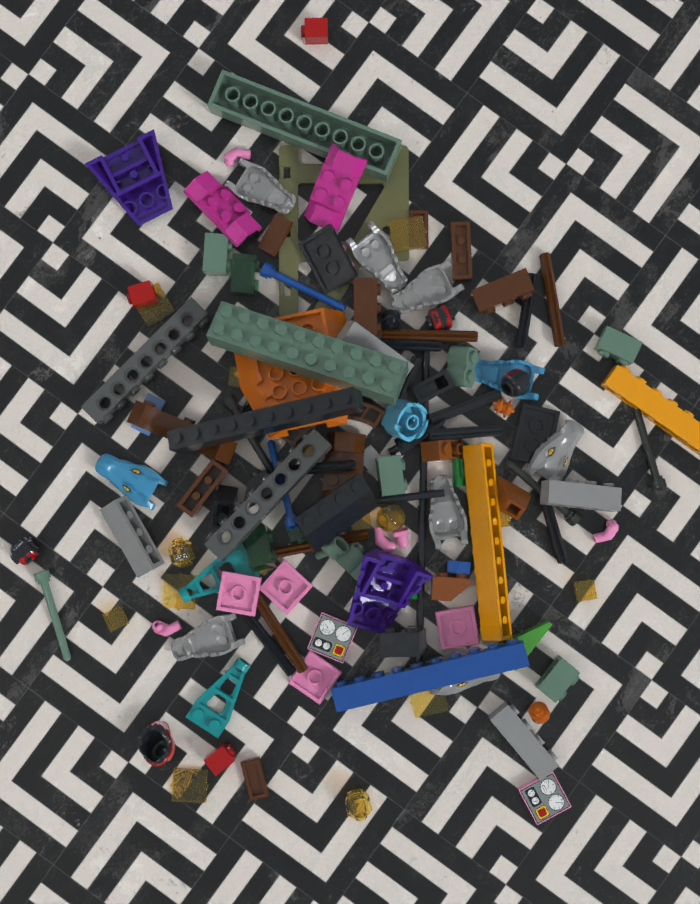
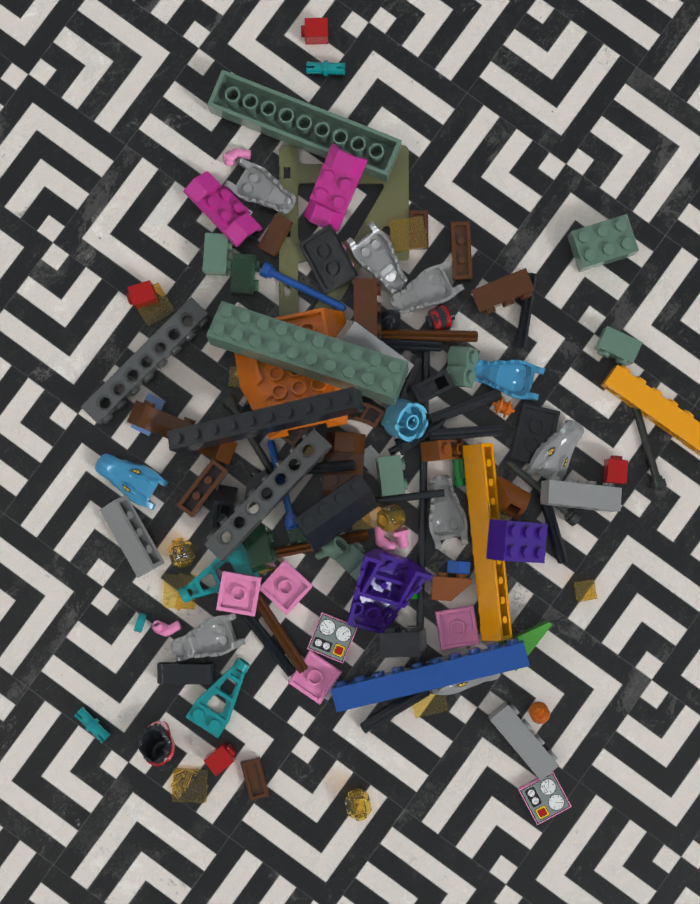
black head [10,536,40,565] -> none
sand green piece [33,569,71,661] -> none
dark purple wedge [85,129,173,226] -> none
clear yellow tile [102,606,129,632] -> none
black head [501,368,530,397] -> none
sand green brick [534,655,580,703] -> none
reddish brown axle [539,252,565,347] -> none
bright pink arm [593,519,619,543] -> none
none -> teal pin [74,707,111,744]
none -> teal tile [134,612,147,633]
none -> black beam [157,662,214,684]
none -> teal pin [306,60,346,76]
none -> black axle [360,690,430,733]
none -> dark purple brick [486,519,548,563]
none -> sand green brick [567,214,639,272]
none -> red brick [603,456,628,484]

